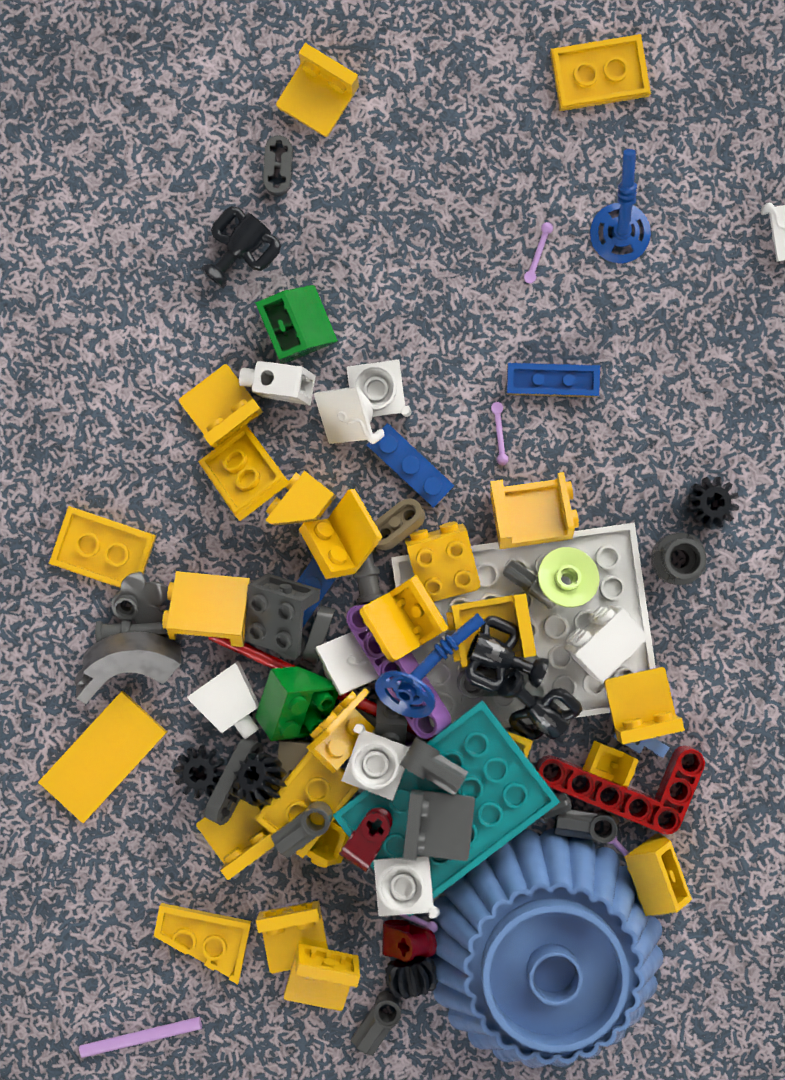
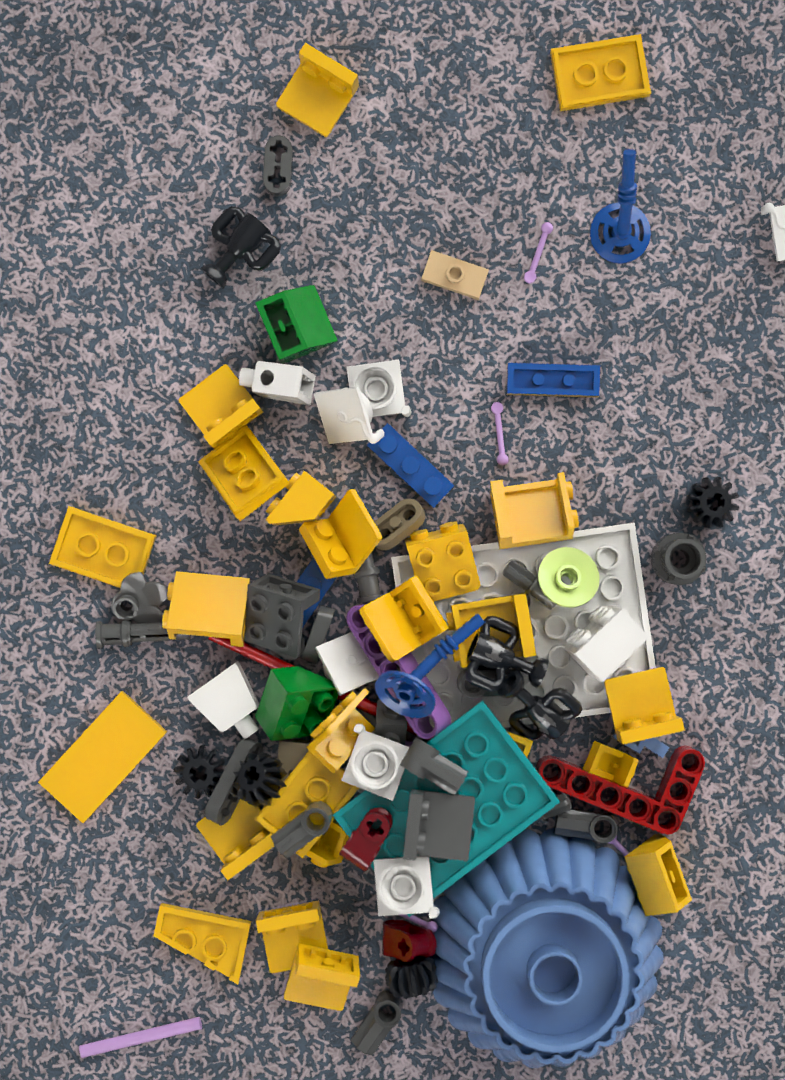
flat silver arch [74,632,181,704] -> none
none -> tan plate [421,250,489,300]

